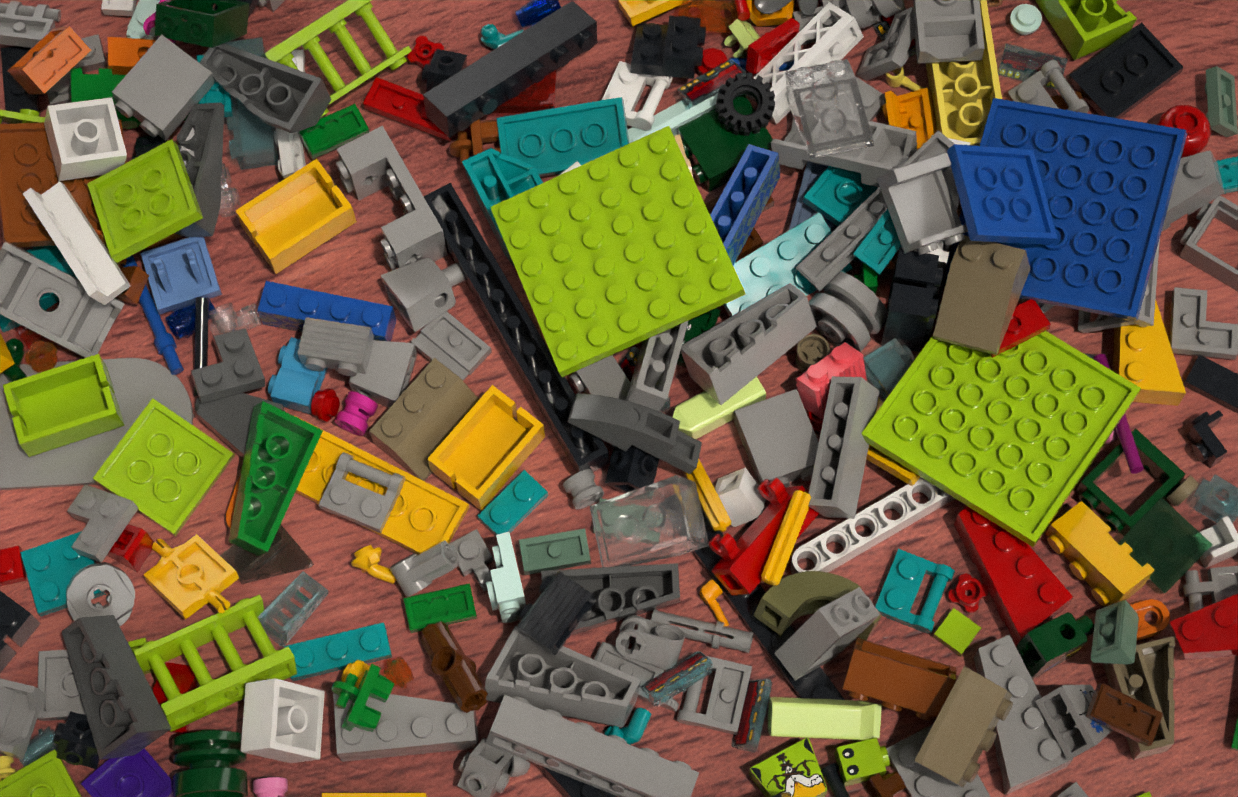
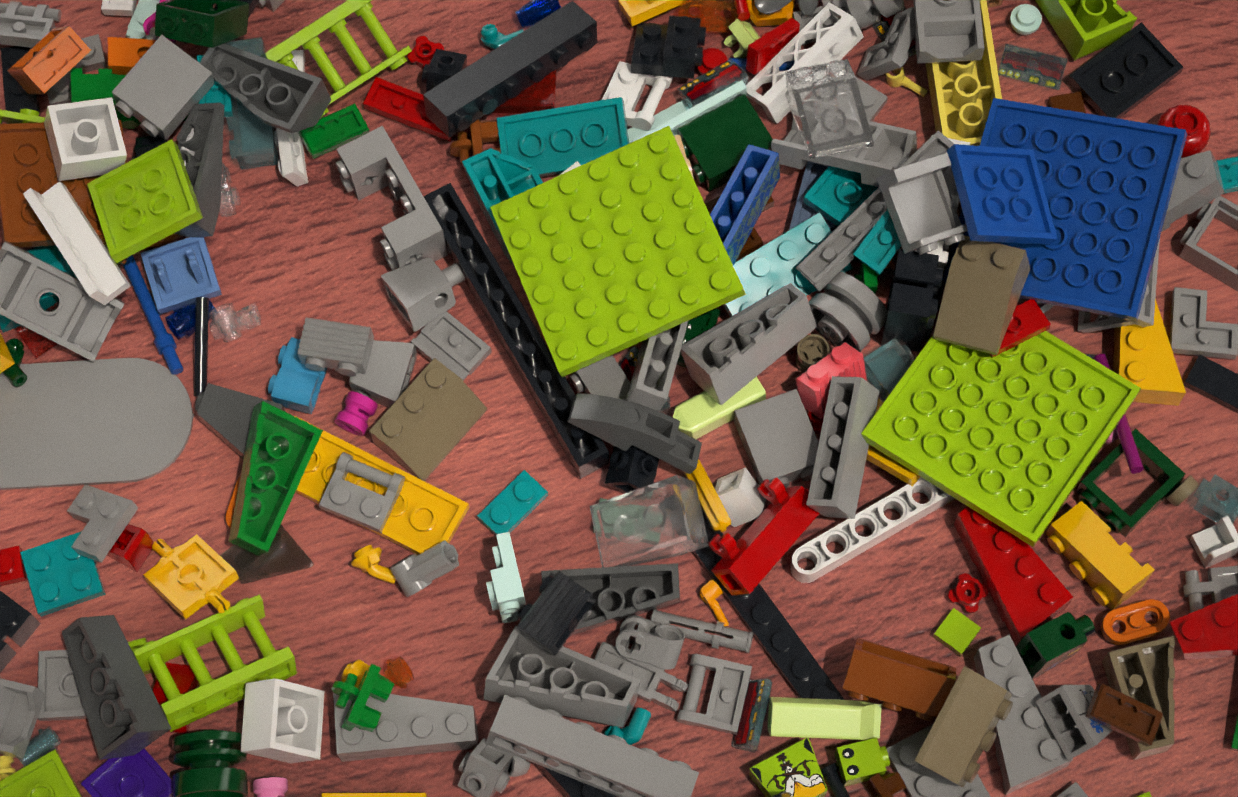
lime piece [3,354,125,457] -> none
clear orange plate [25,341,58,372] -> none
black brick [53,711,100,770] -> none
light grey plate [66,562,135,626] -> none
lime plate [93,398,235,537] -> none
dark orange slope [116,266,149,304] -> none
dark grey plate [191,328,265,404] -> none
yellow piece [235,159,357,274] -> none
blue brick [257,281,397,341] -> none
clear light blue slope [258,571,329,647] -> none
teal plate [284,622,393,681] -> none
red plate [311,388,340,422] -> none
green plate [403,583,477,633] -> none
reddish brown piece [420,621,488,713] -> none
yellow piece [427,385,545,511] -> none
light grey plate [450,529,494,591] -> none
sand green plate [519,528,591,575] -> none
light grey wheel [563,469,604,509] -> none
clear light blue slope [642,651,713,707] -> none
black tyre [715,73,776,136] -> none
olive arch [753,571,882,640] -> none
yellow axle [761,490,811,586] -> none
light grey window [775,587,881,681] -> none
teal plate [875,549,955,633] -> none
light orange bracket [883,87,937,150] -> none
light grey plate [1008,60,1089,113] -> none
sand green slope [1091,600,1139,664] -> none
clear green plate [1118,498,1213,594] -> none
black bracket [1186,410,1227,468] -> none
sand green plate [1205,66,1238,137] -> none

